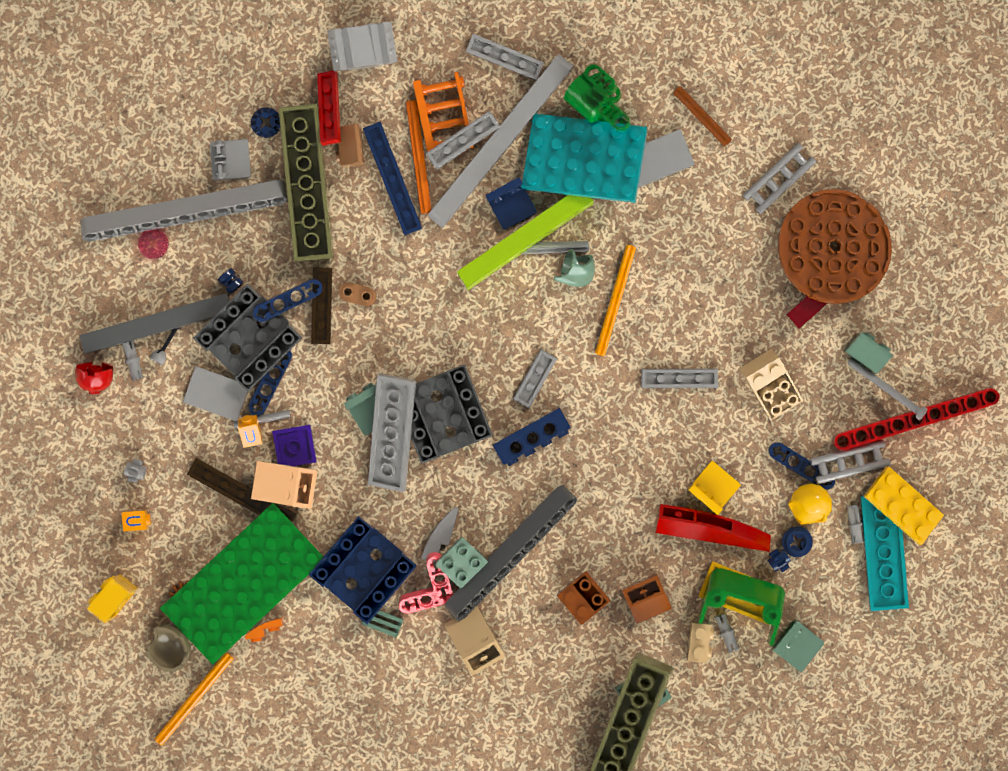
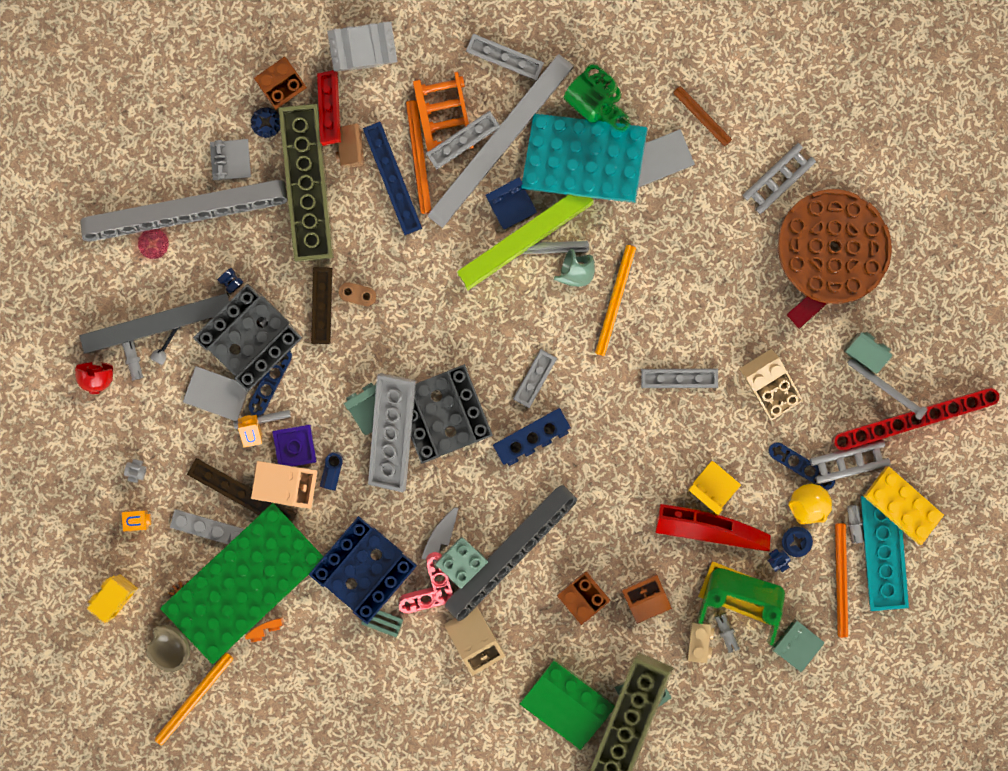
dark blue beam [252,279,323,322] -> none
none -> light grey plate [170,509,244,544]
none -> dark orange slope [254,56,307,110]
none -> dark blue piece [319,451,344,491]
none -> green slope [520,658,615,750]
none -> orange axle [835,523,848,638]

